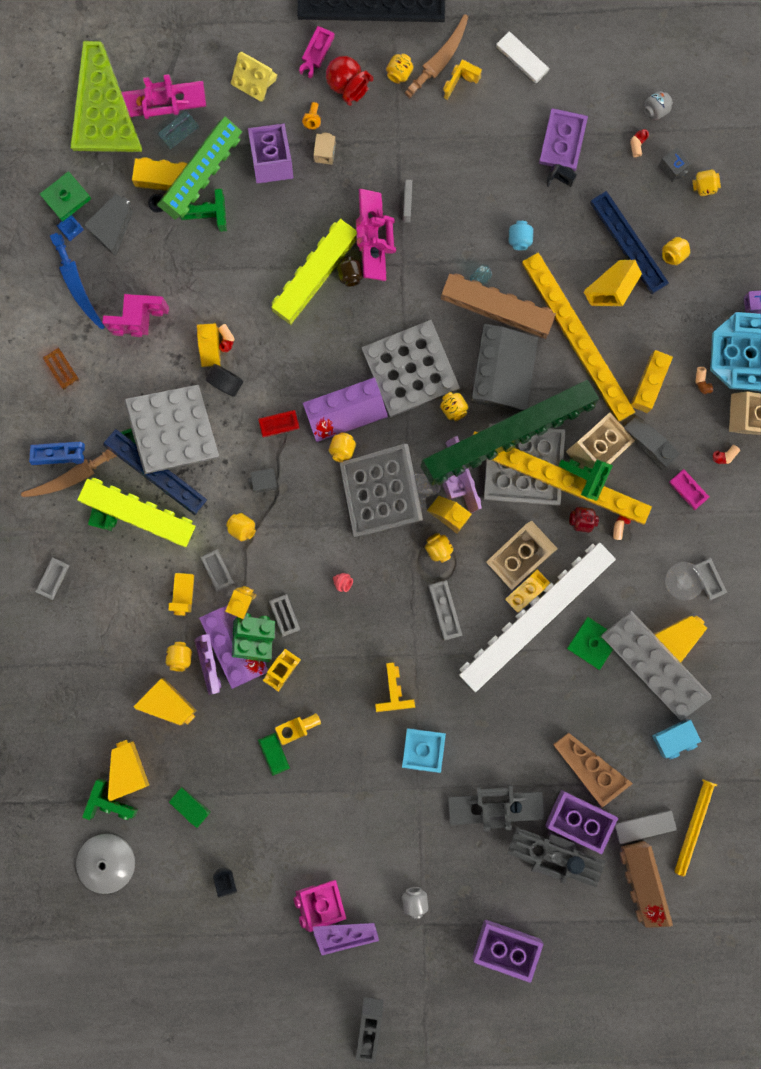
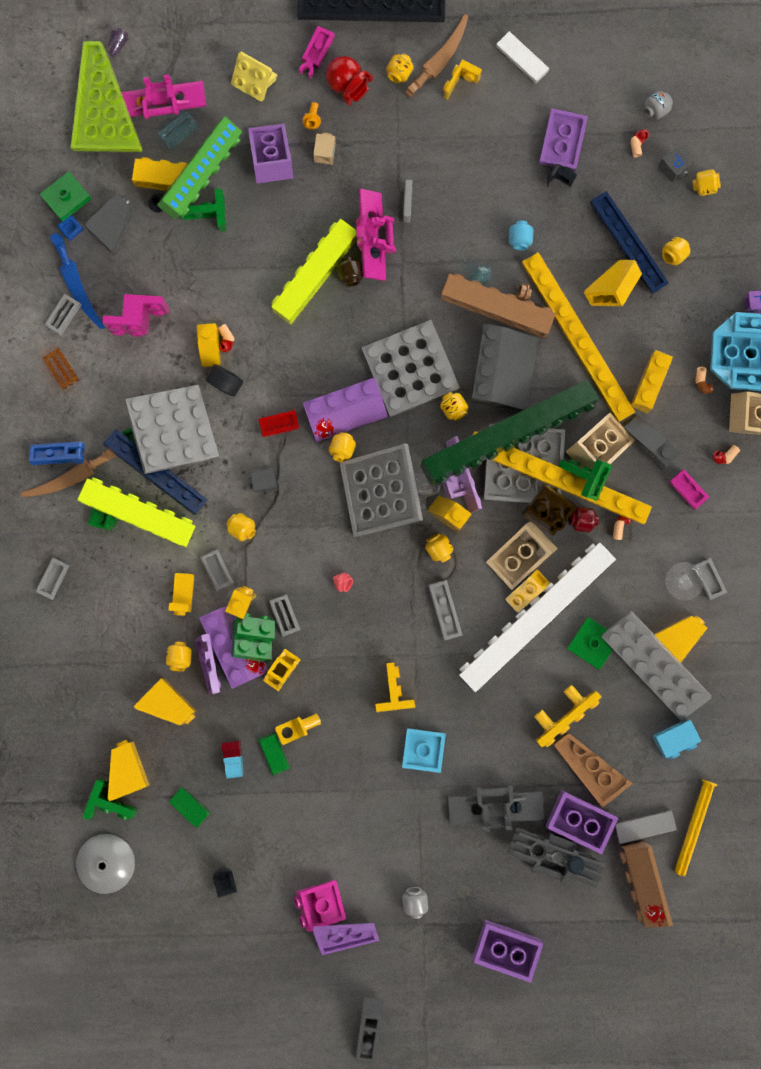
none -> light grey tile [44,294,81,336]
none -> clear purple cone [106,27,129,57]
none -> leg [221,740,243,779]
none -> medium nougat plate [516,284,532,301]
none -> dark brown plate [522,484,577,536]
none -> yellow plate [534,685,601,747]

